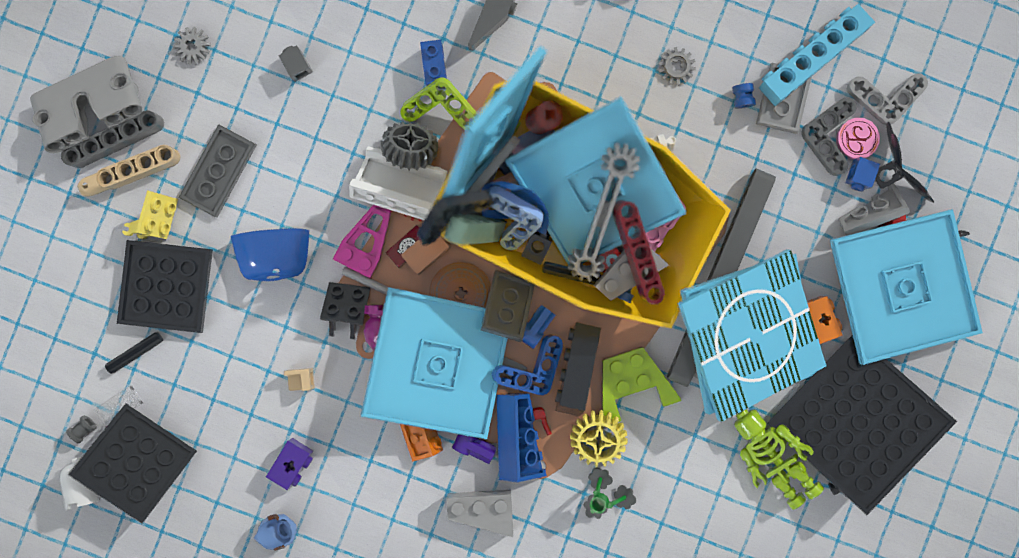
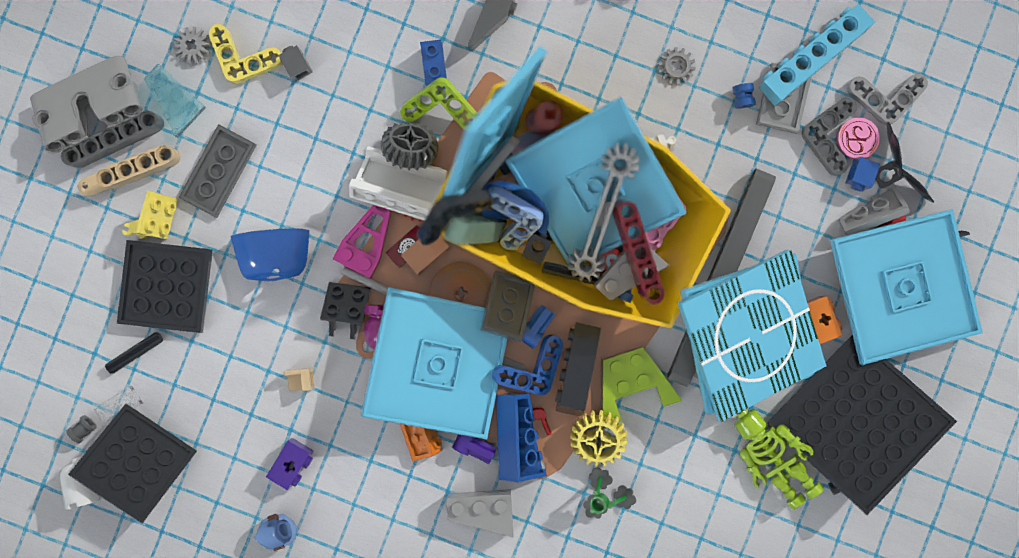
none -> clear light blue wing [144,64,206,138]
none -> light yellow beam [209,24,283,84]

